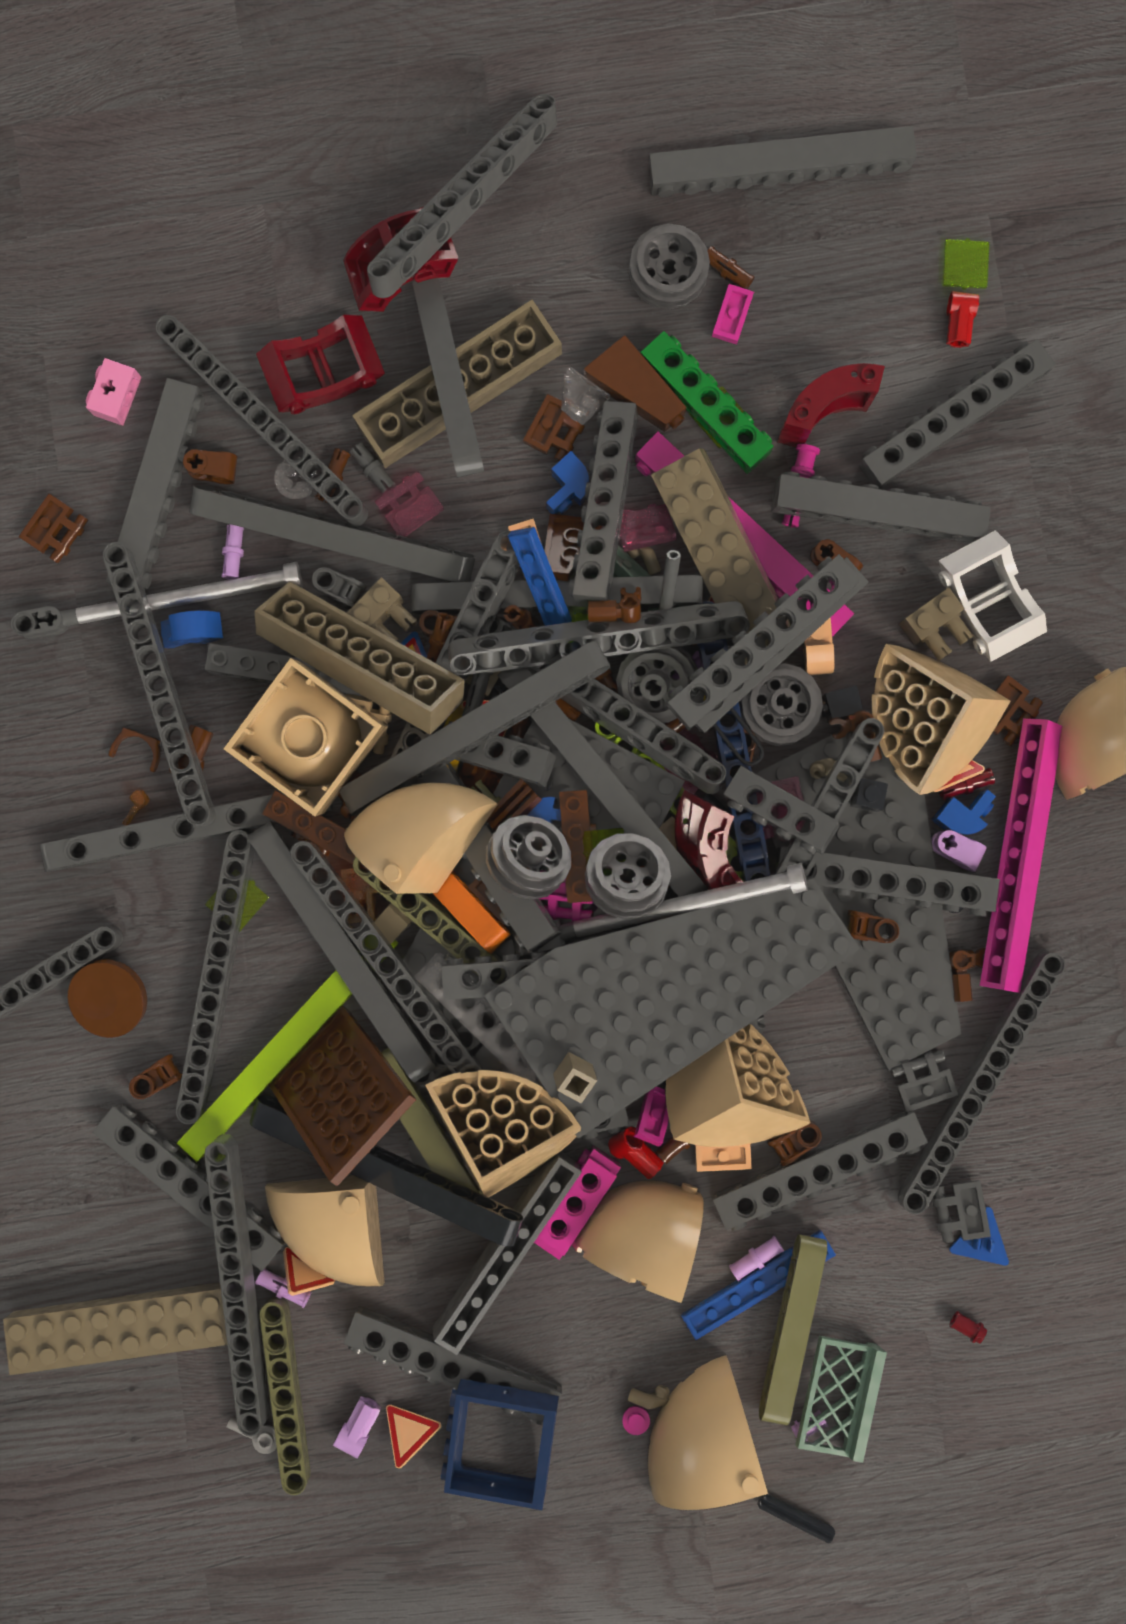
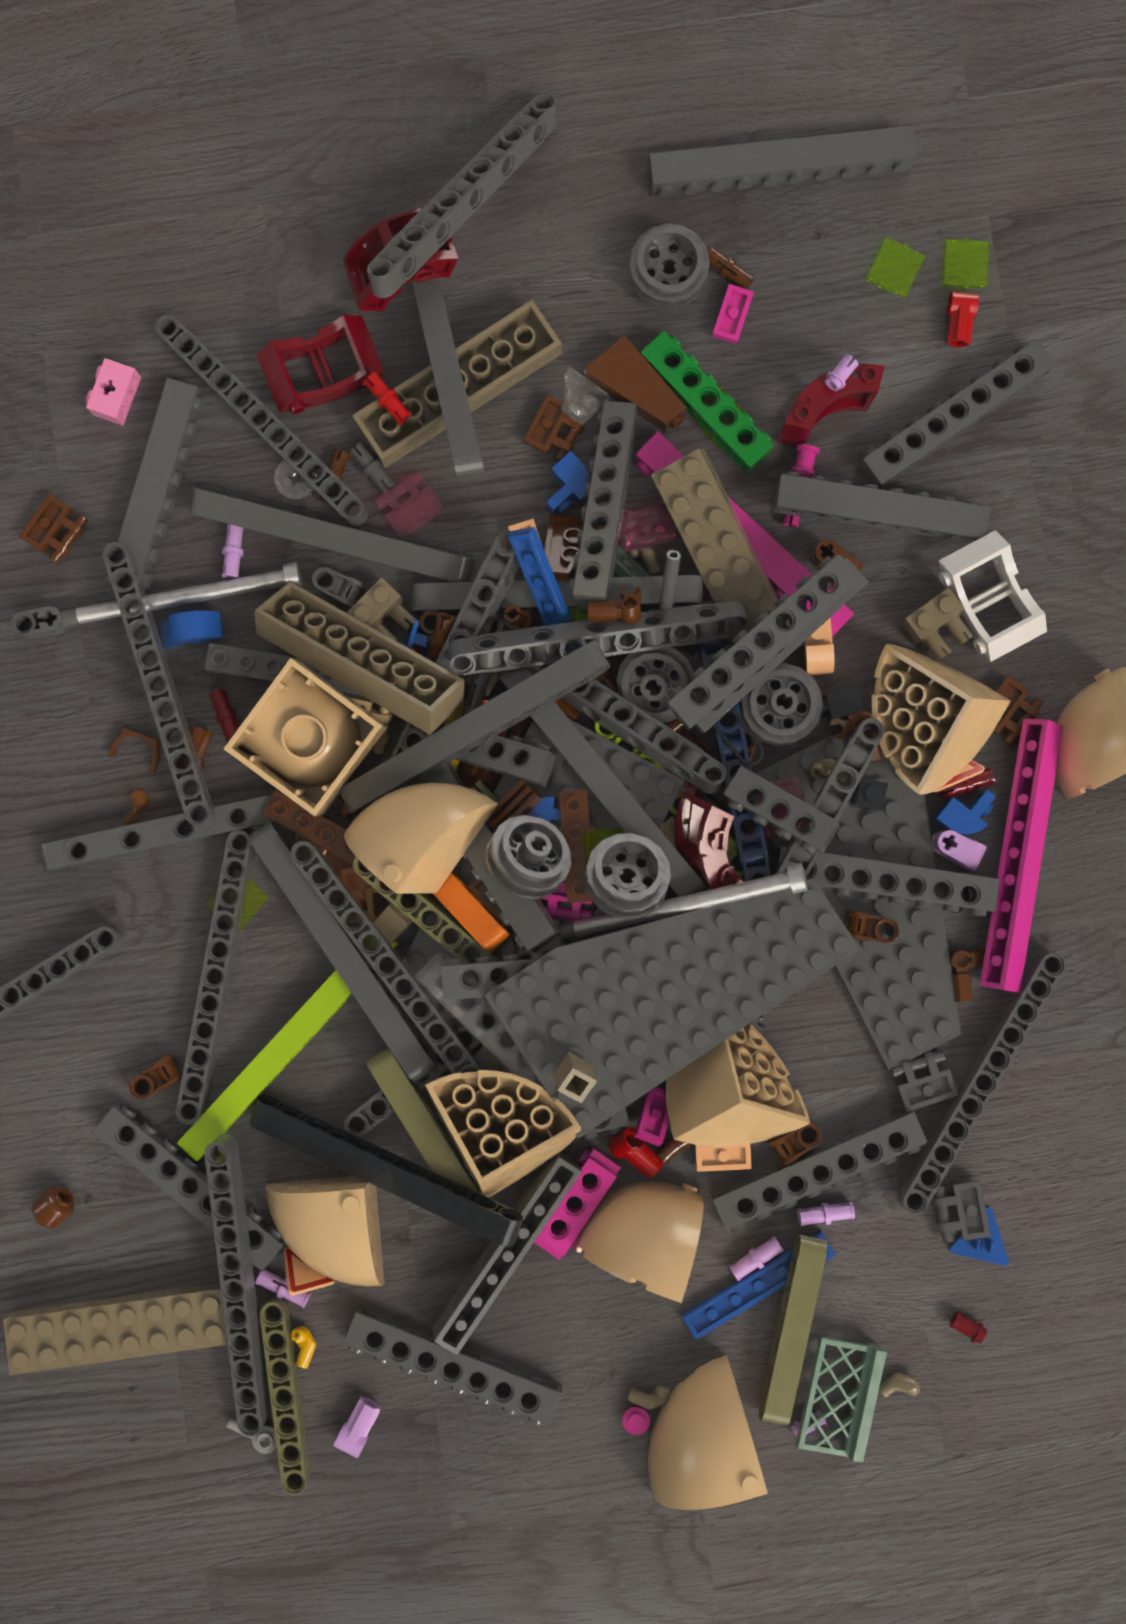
reddish brown piece [68,959,147,1038] -> none
reddish brown piece [183,449,238,485] -> none
reddish brown plate [269,1005,416,1186] -> none
piece [386,1405,441,1468] -> none
dark blue piece [441,1379,559,1510] -> none
black axle [758,1494,835,1543] -> none
none -> reddish brown head [32,1186,75,1228]
none -> dark red pin [208,689,239,743]
none -> yellow arm [291,1326,316,1369]
none -> red pin [363,371,412,425]
none -> blue piece [407,620,429,650]
none -> lavender pin [797,1201,855,1226]
none -> lavender pin [825,354,858,391]
none -> clear neon green piece [866,237,925,298]
none -> dark tan arm [879,1372,920,1398]

